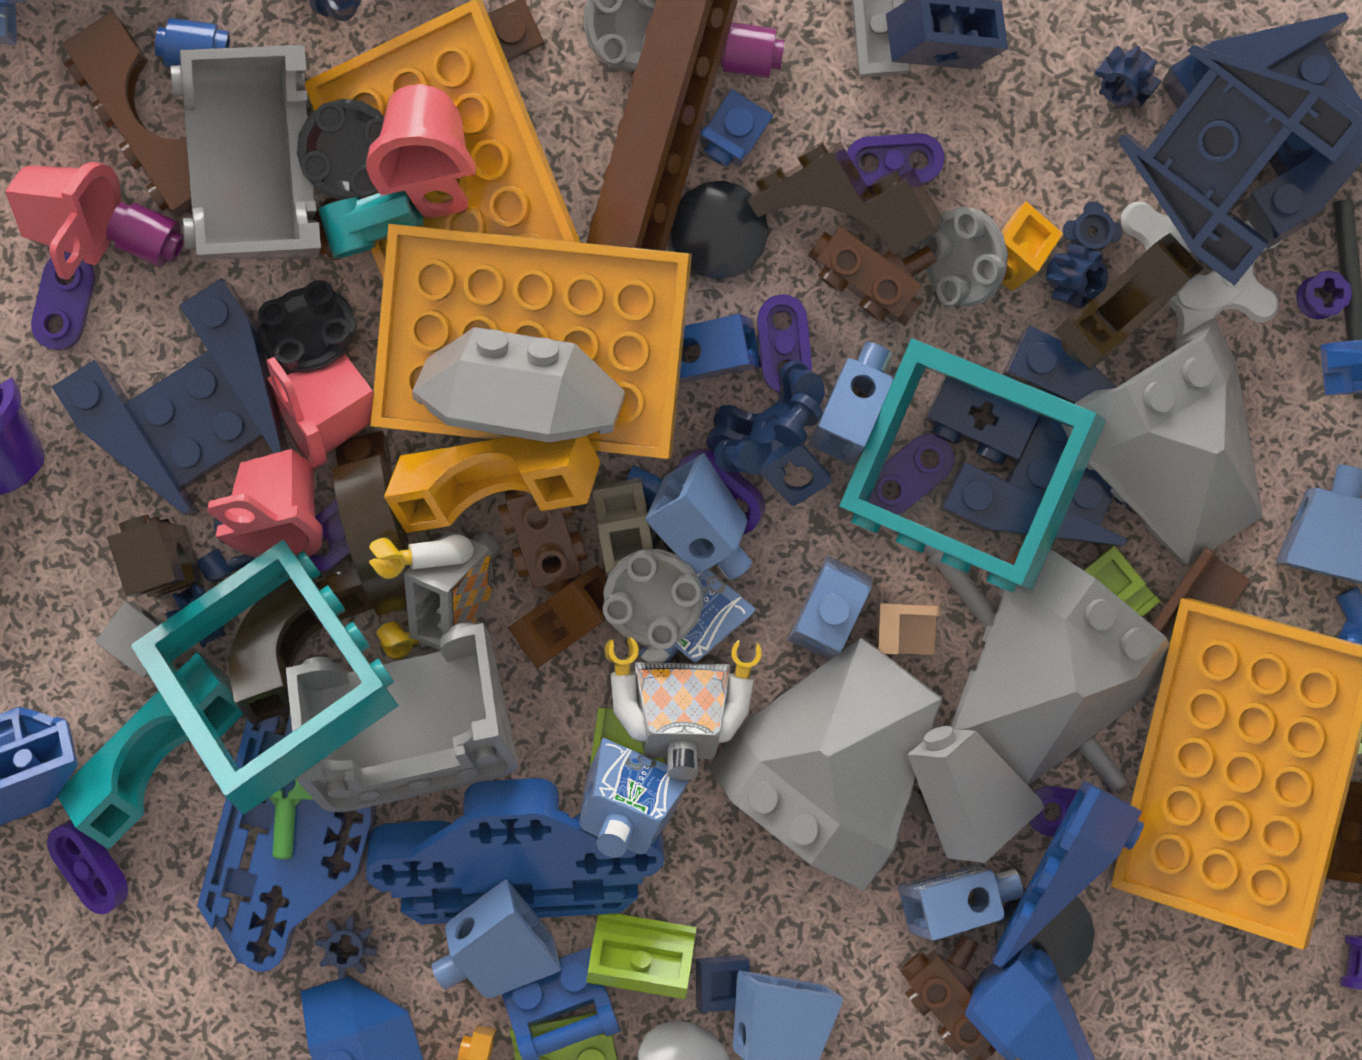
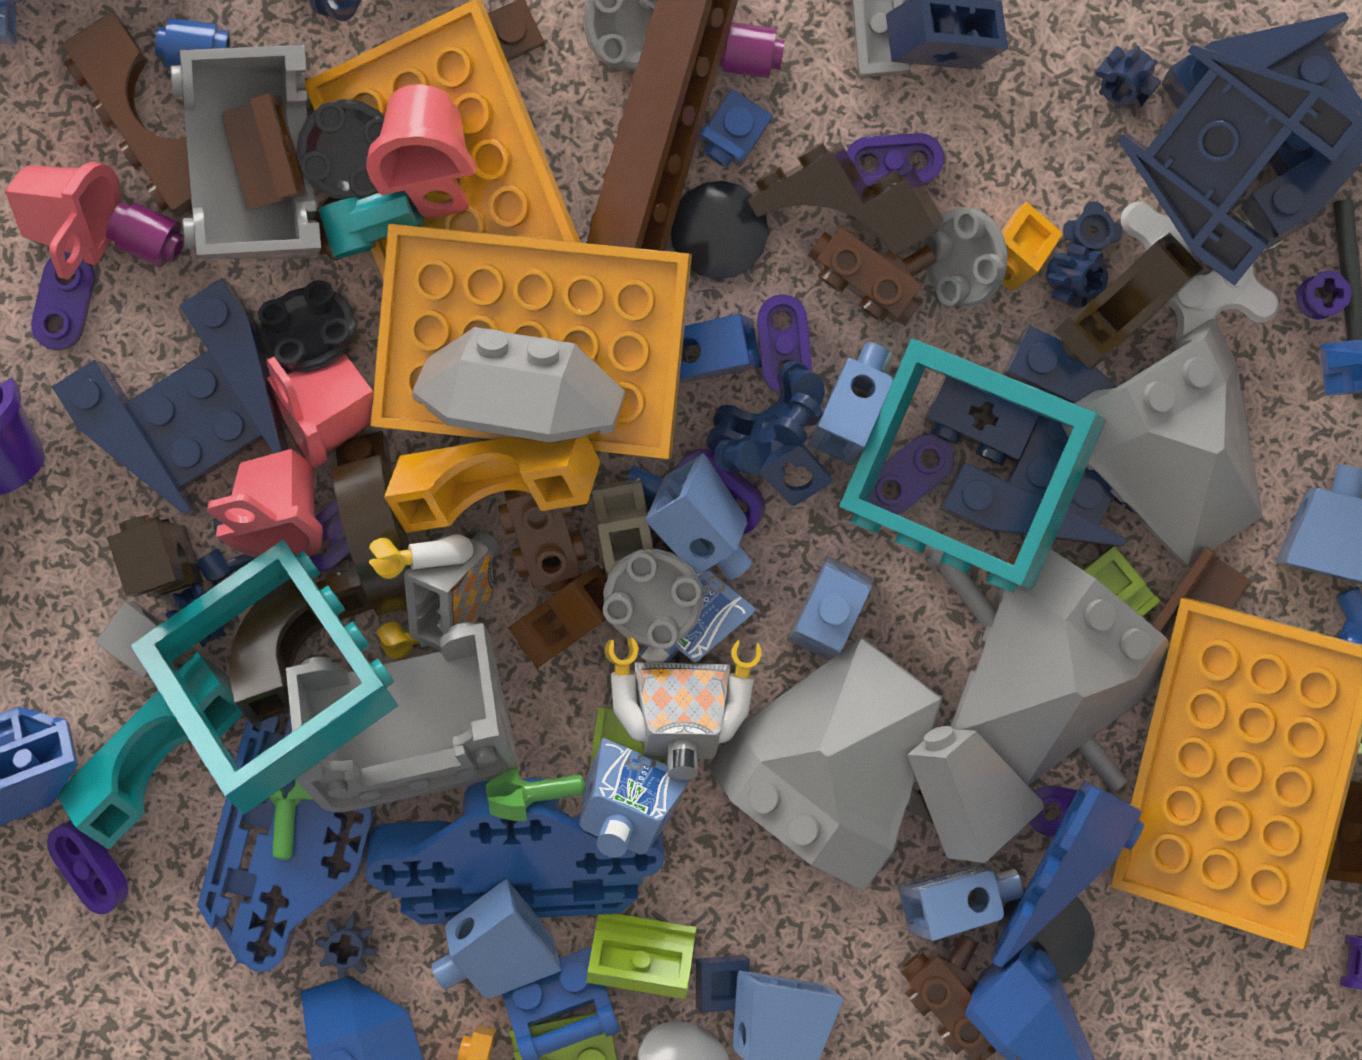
light nougat panel [875,603,940,655] -> none
none -> reddish brown panel [222,93,308,209]
none -> bright green bar [486,767,585,821]

